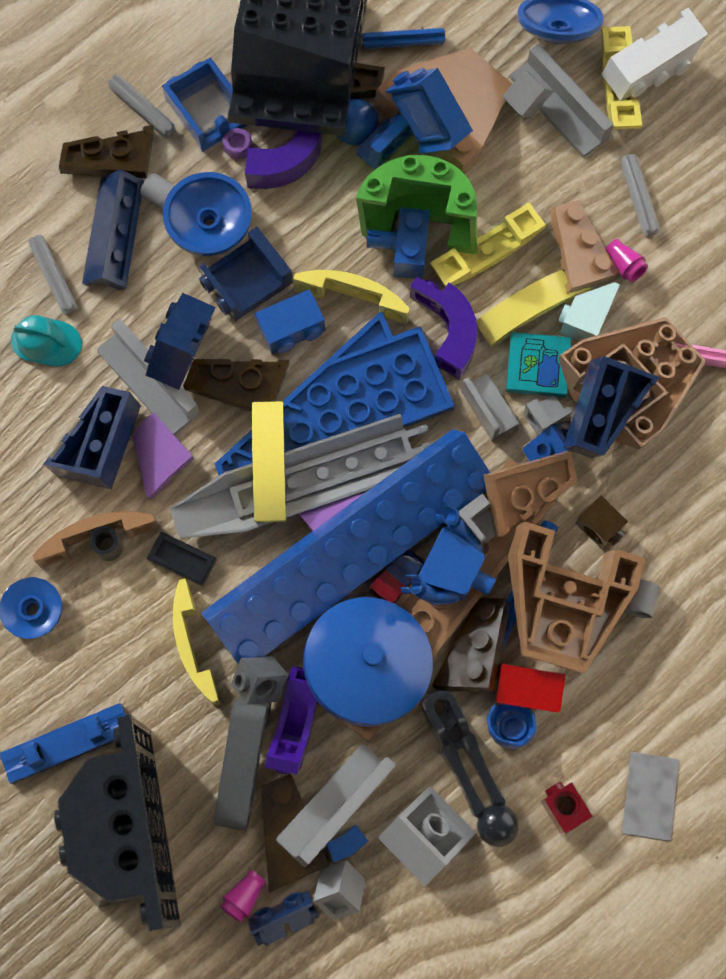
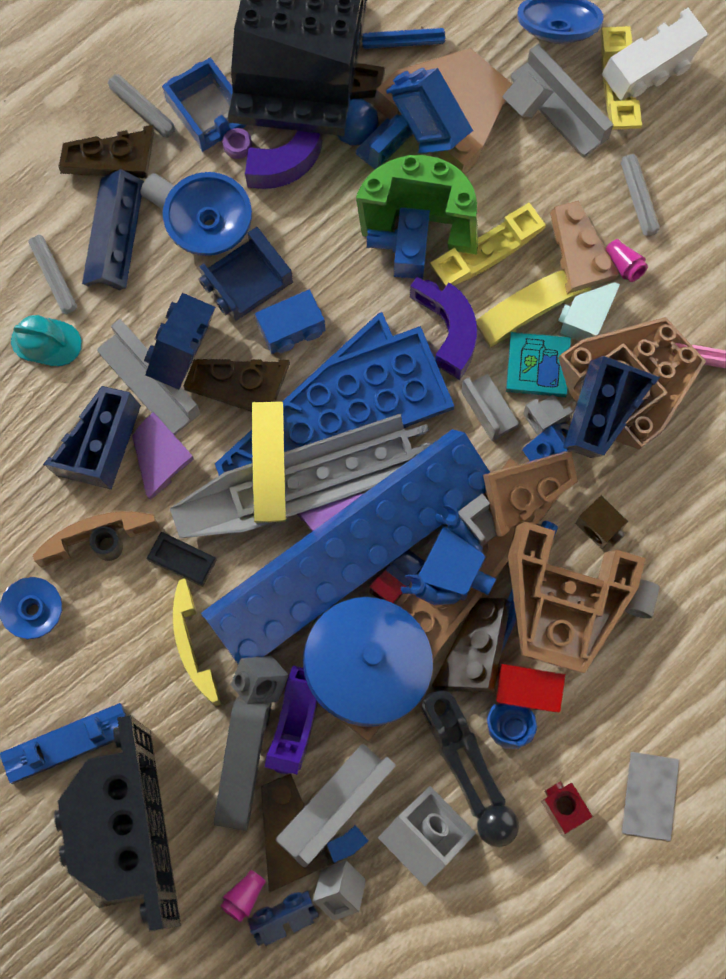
light yellow slope [293,270,410,325] -> none

